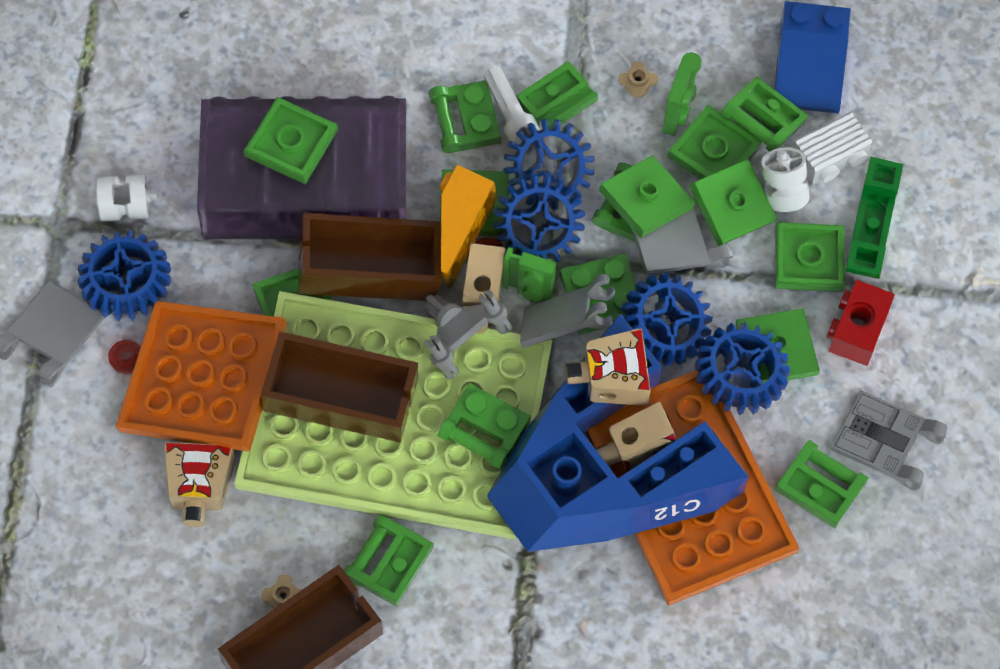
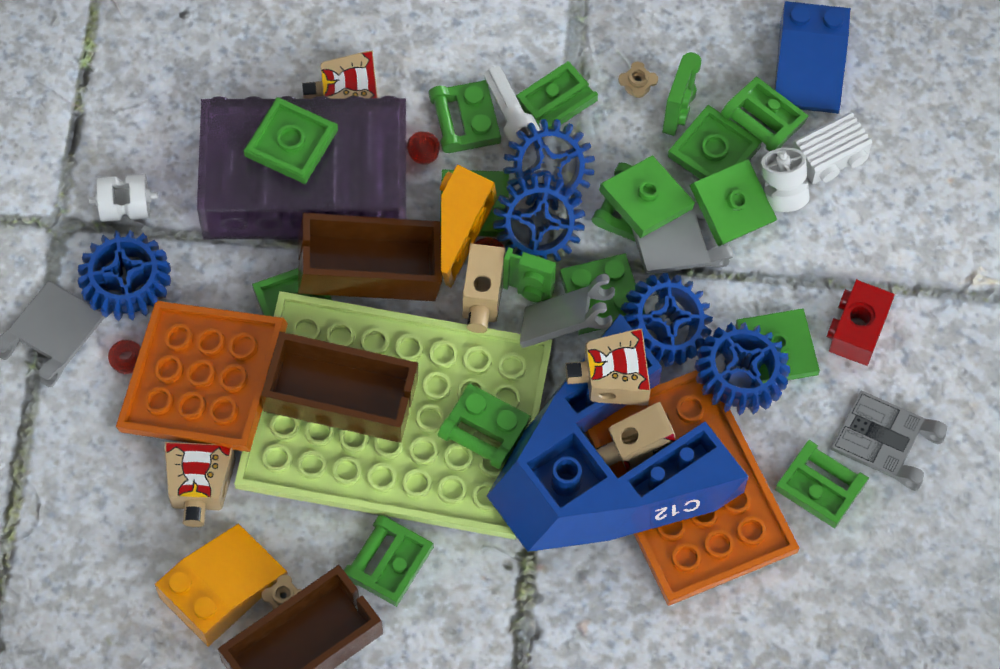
light grey axle [423,290,512,379] -> none
bright green plate [775,222,845,292] -> none
green slope [845,157,904,279] -> none
none -> light orange slope [155,524,288,647]
none -> torso [302,50,379,122]
none -> clear red plate [407,131,440,165]

